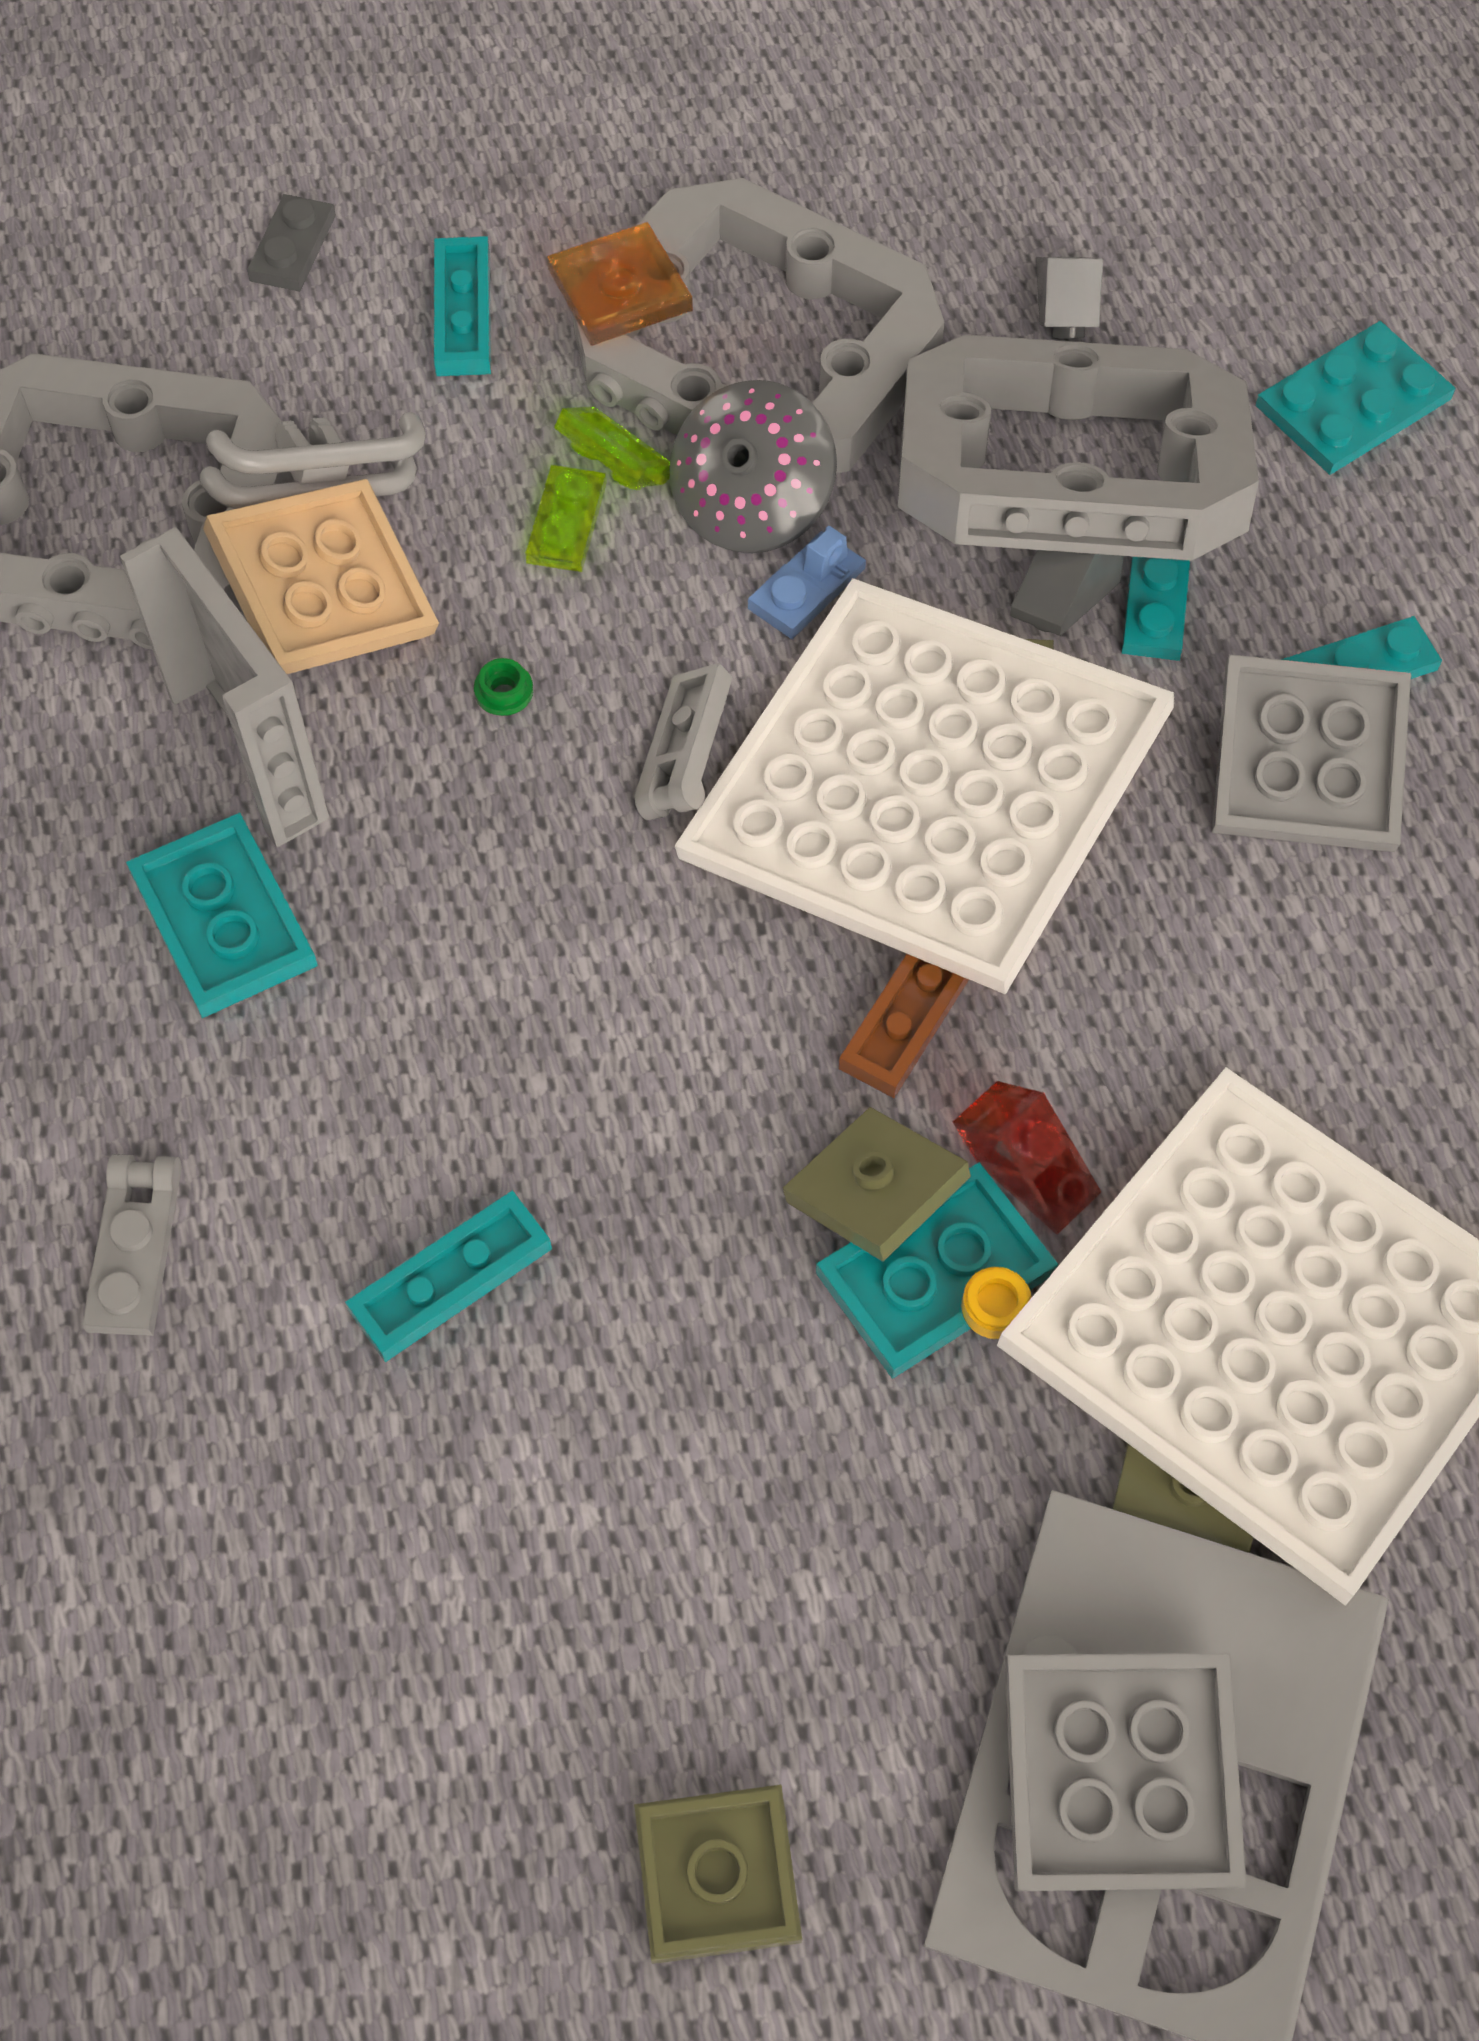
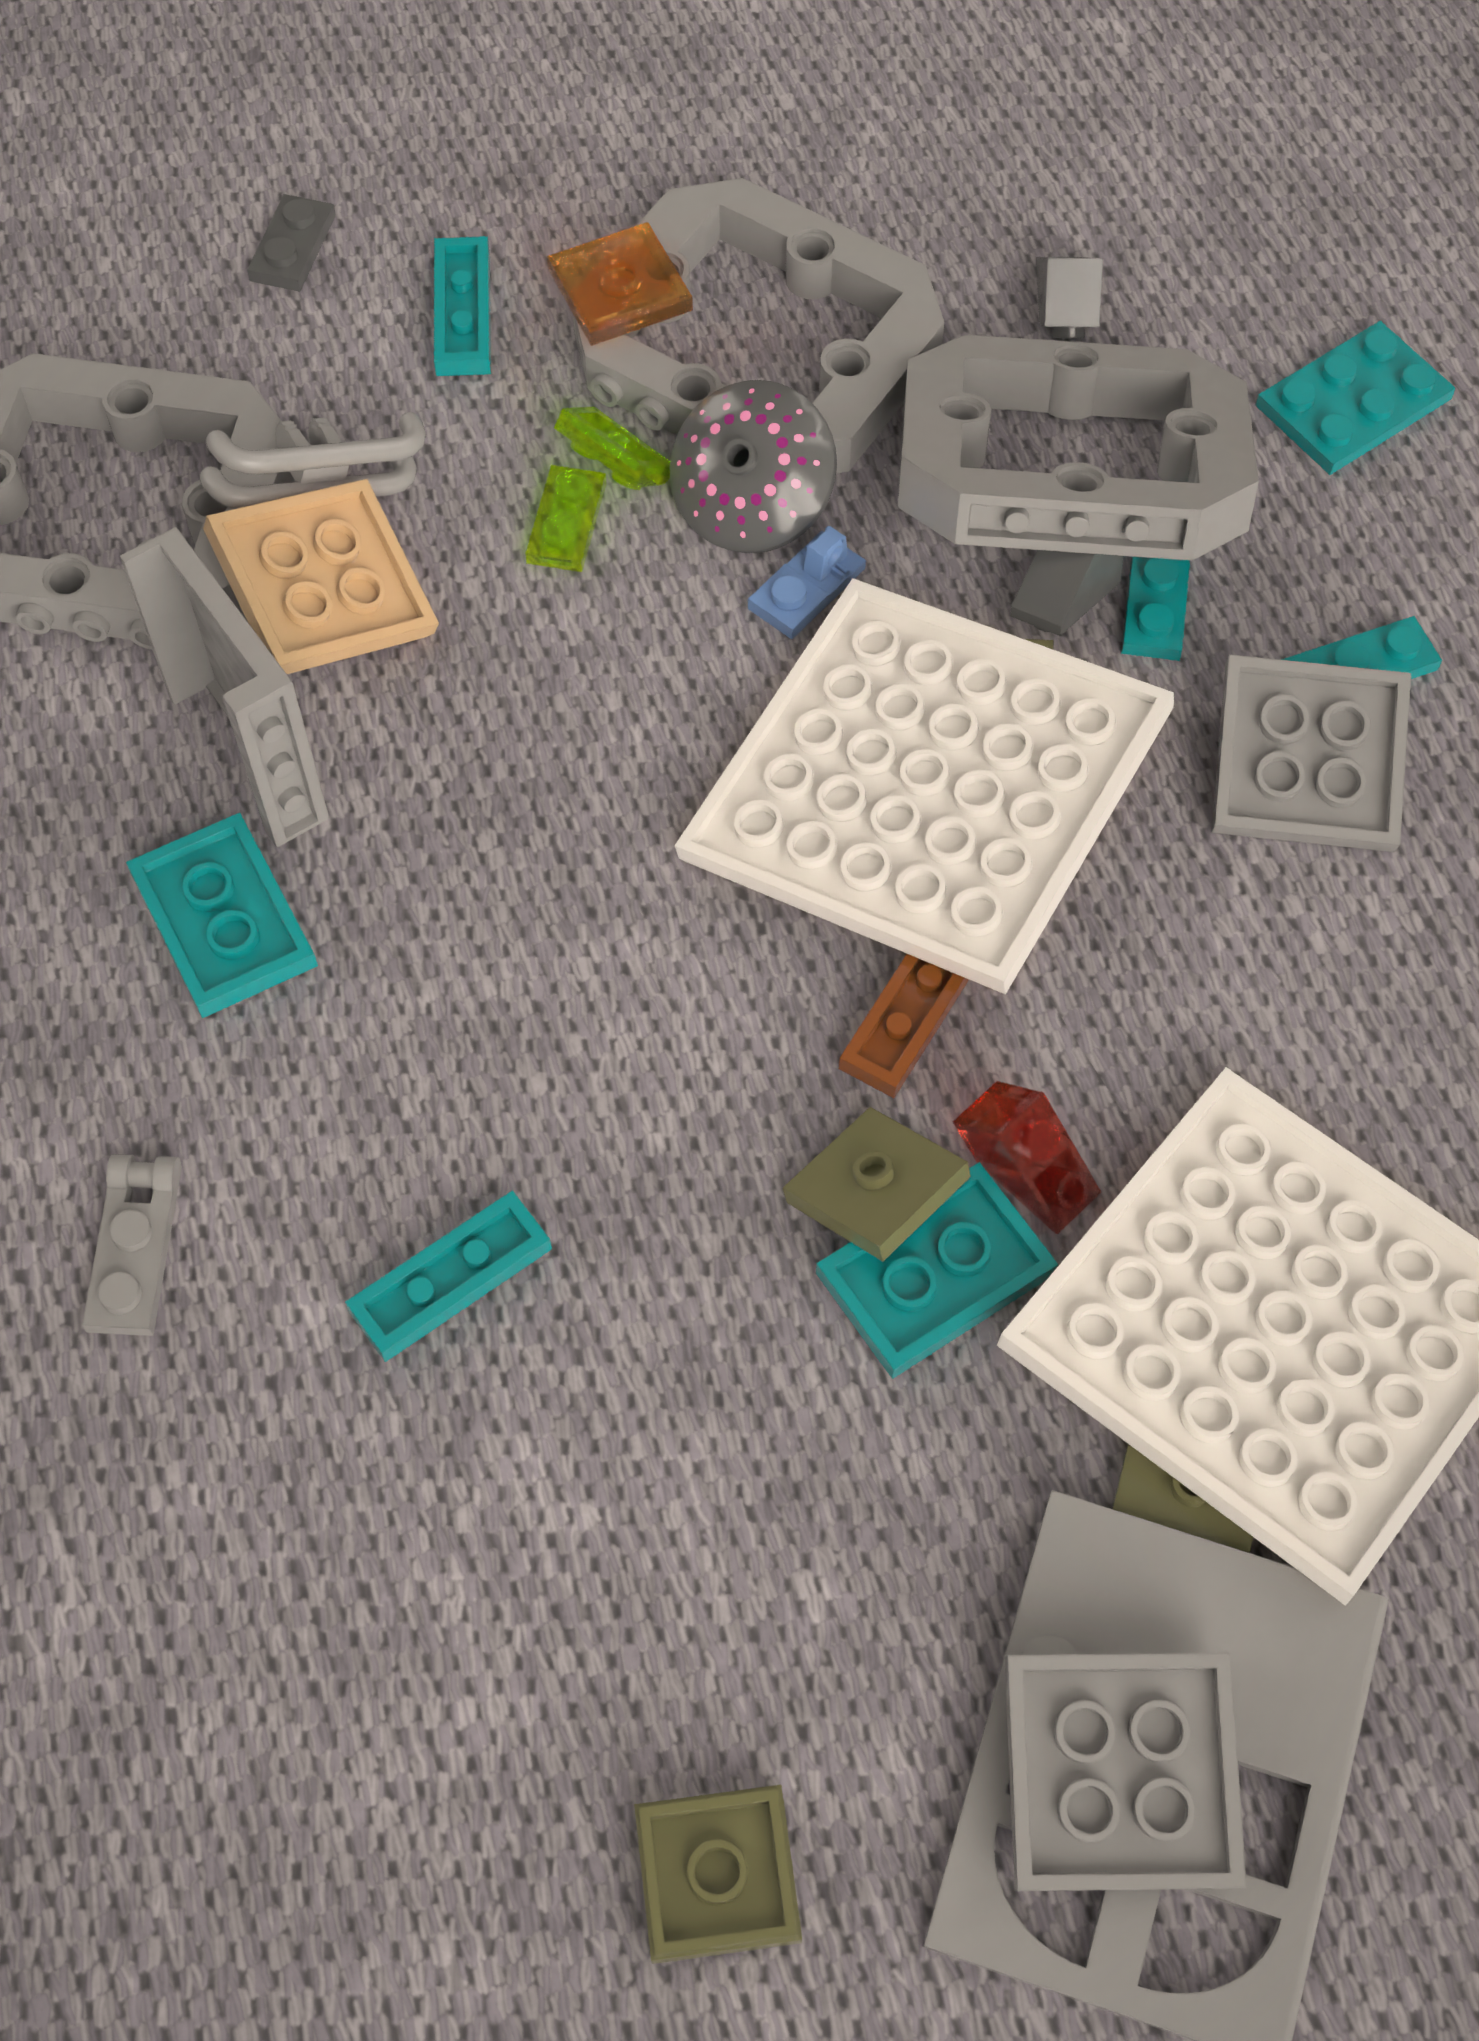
green plate [474,658,533,716] -> none
light grey plate [635,663,733,820] -> none
yellow tile [961,1267,1032,1339] -> none

